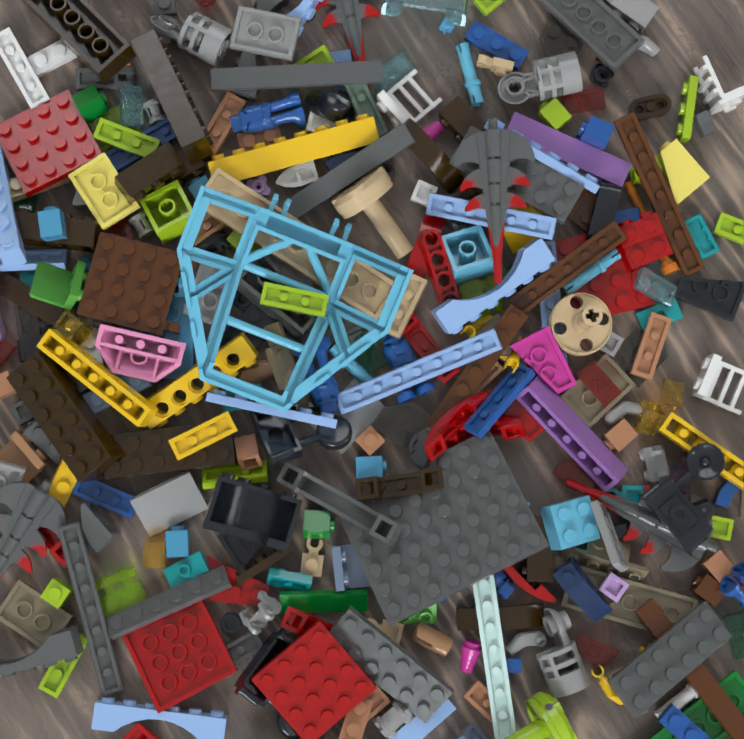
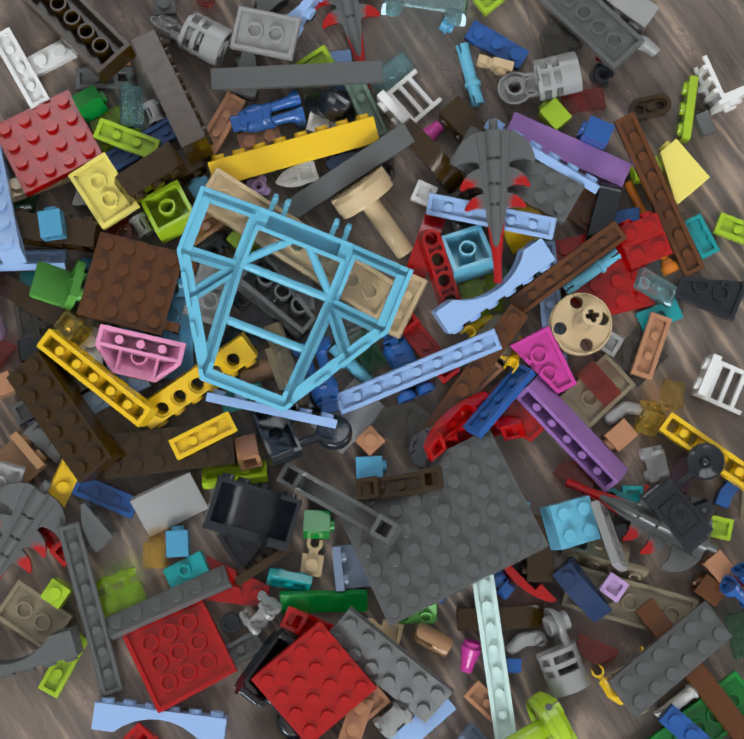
lime plate [260,282,329,318] -> none

